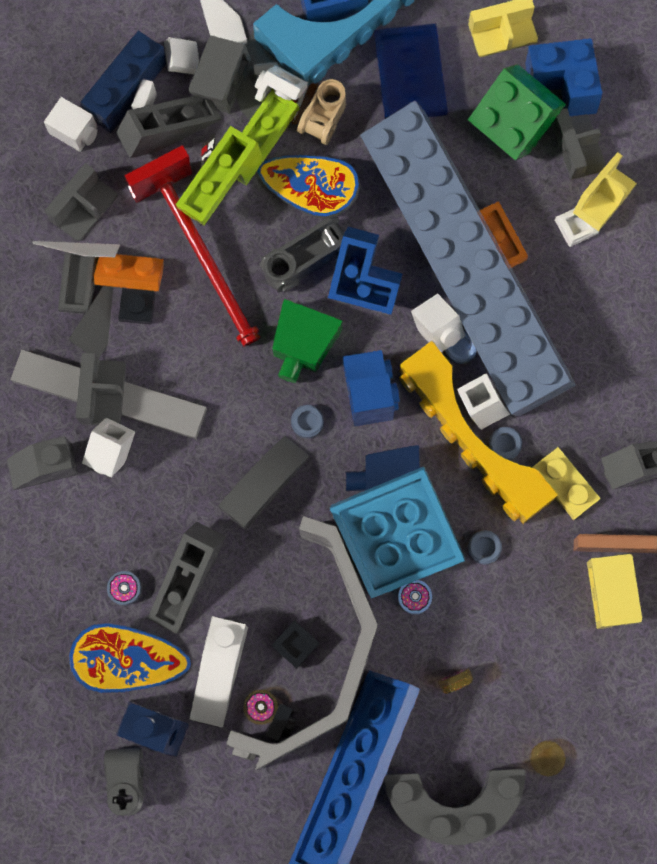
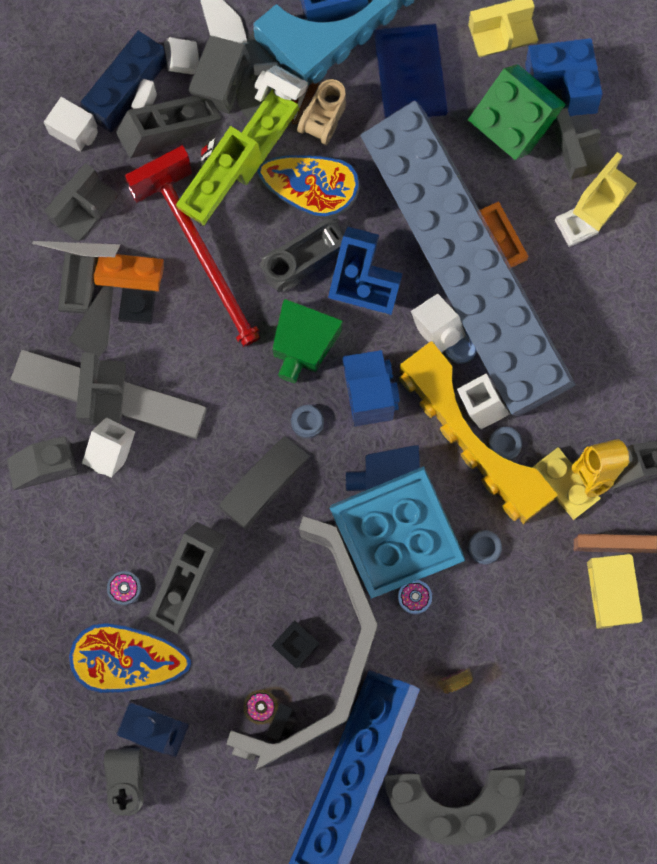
white slope [190,616,248,728] -> none
clear yellow tile [530,741,565,776] -> none
none -> yellow piece [571,439,629,498]

